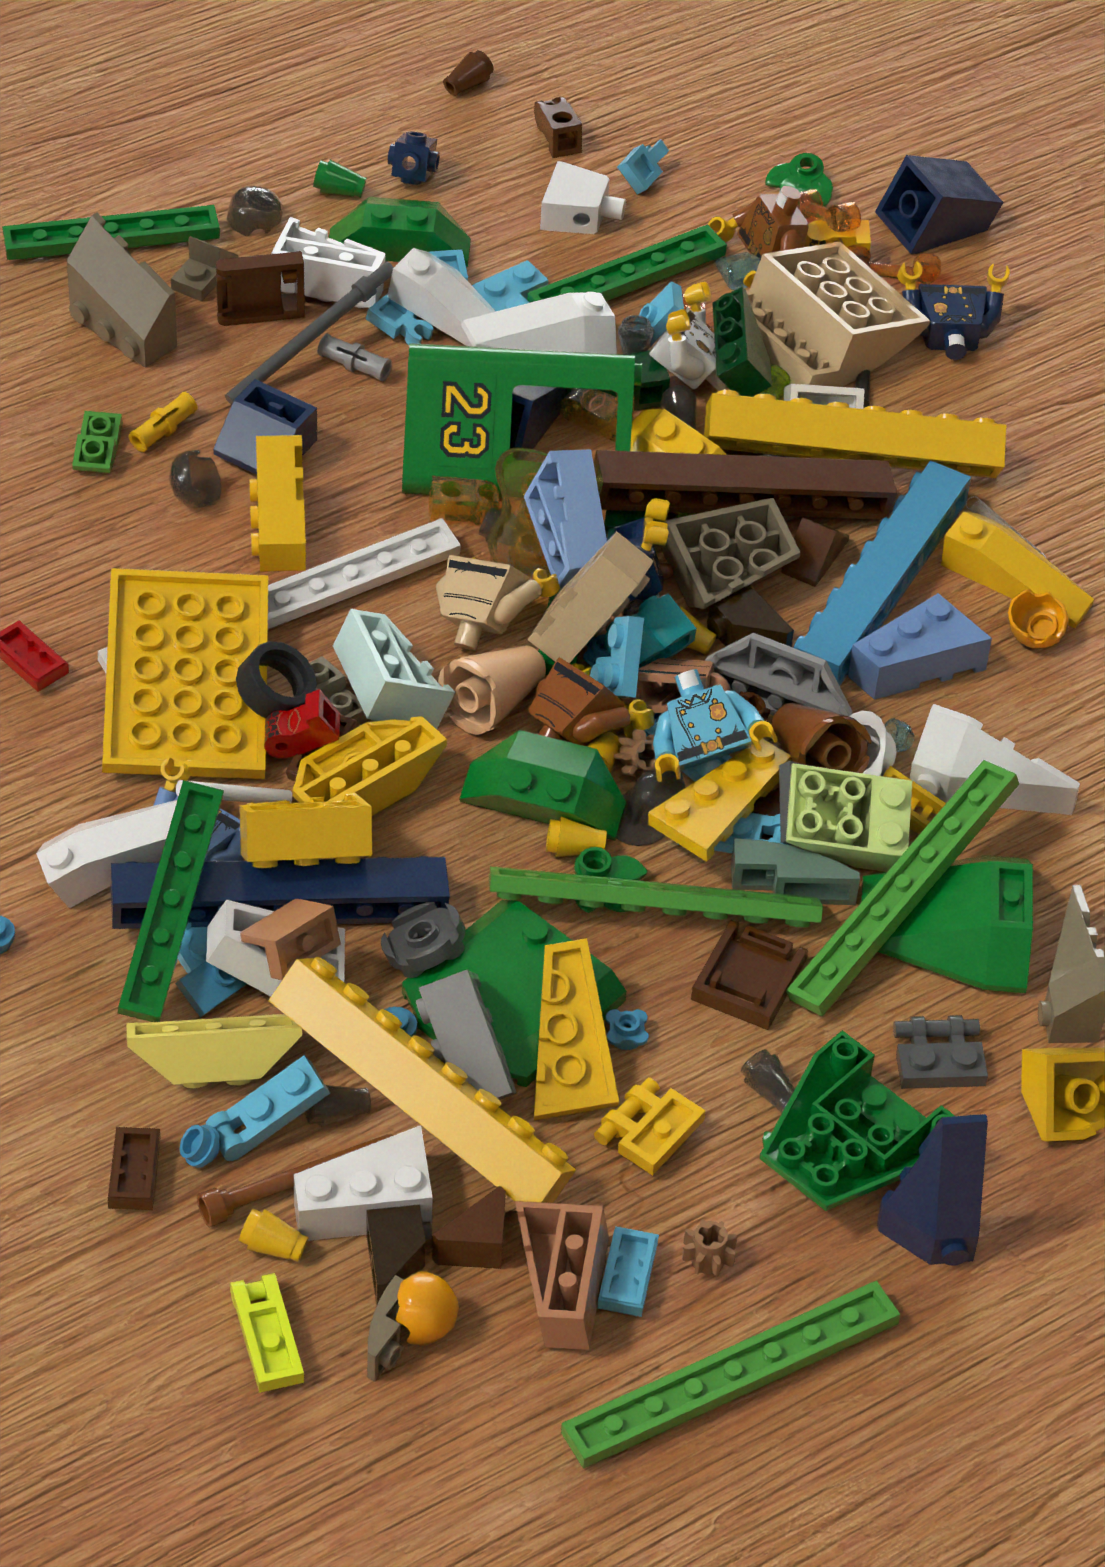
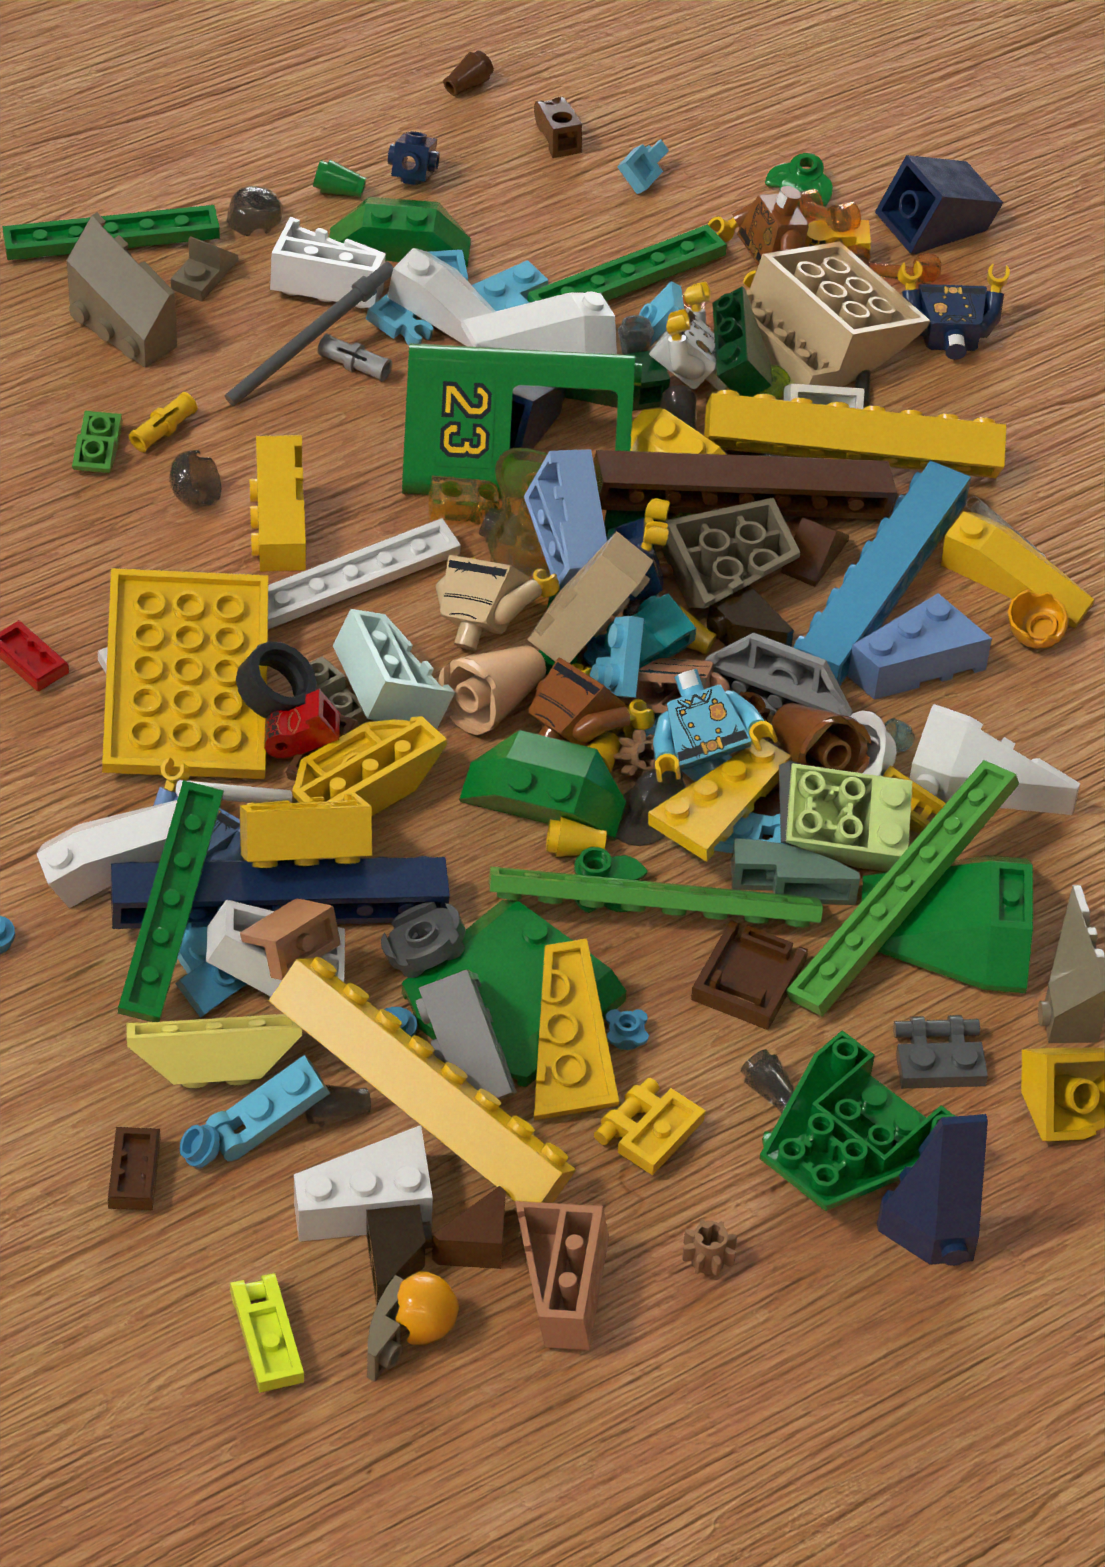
dark orange piece [197,1134,394,1227] -> none
dark blue slope [213,379,317,475] -> none
reddish brown container [216,251,305,326] -> none
yellow cone [238,1208,309,1262] -> none
white torso [540,161,626,234] -> none
clear yellow leg [559,389,634,442] -> none
bright green plate [561,1280,900,1469] -> none
medium azure plate [597,1226,659,1317] -> none
clear light blue slope [715,252,761,290] -> none

